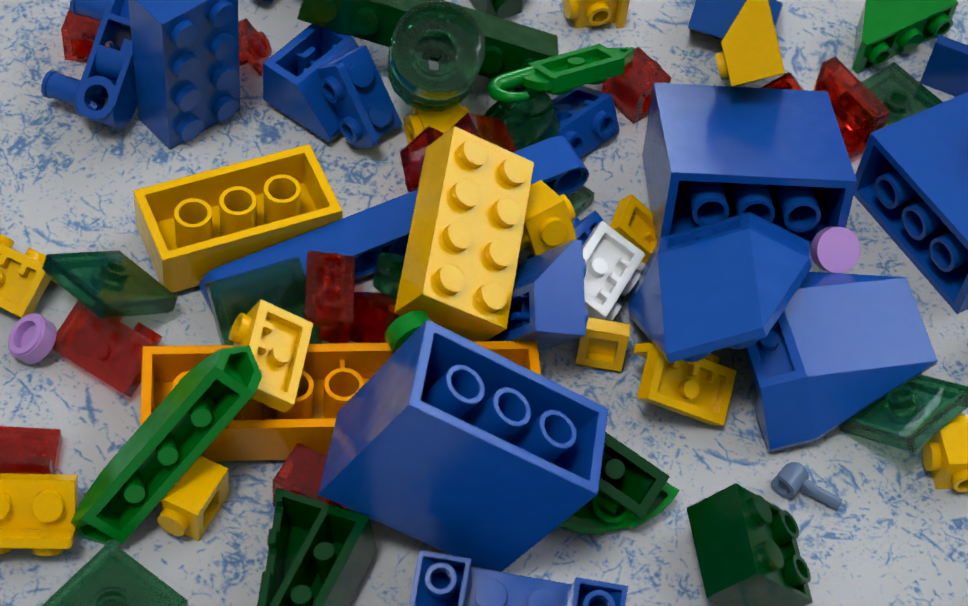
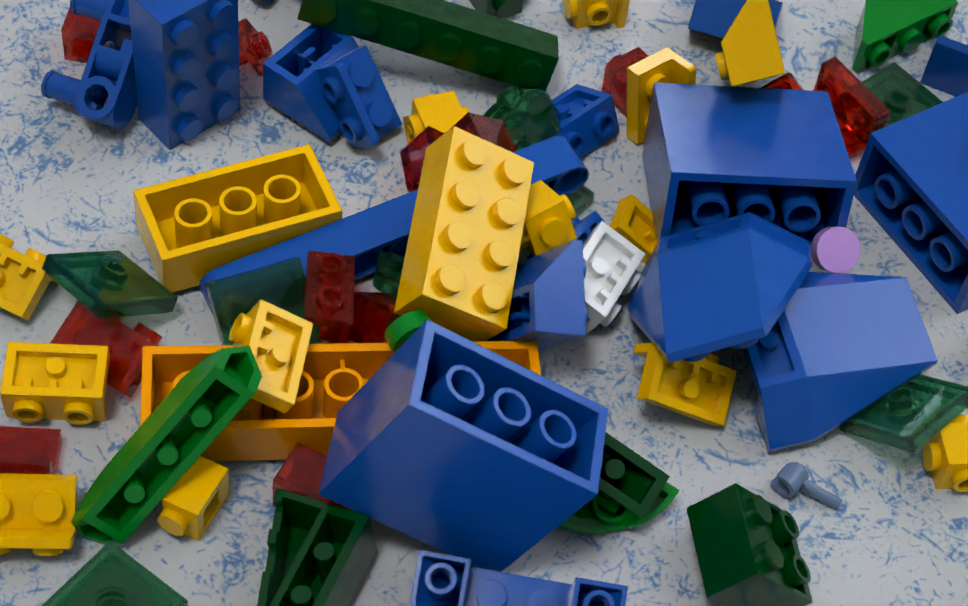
lavender tile [8,313,57,364] -> none
clear green wheel [387,1,485,112] -> none
green plate [487,44,634,103] -> none
yellow plate [575,317,631,372] -> none
none -> yellow bracket [0,342,110,425]
none -> yellow bracket [626,47,696,145]

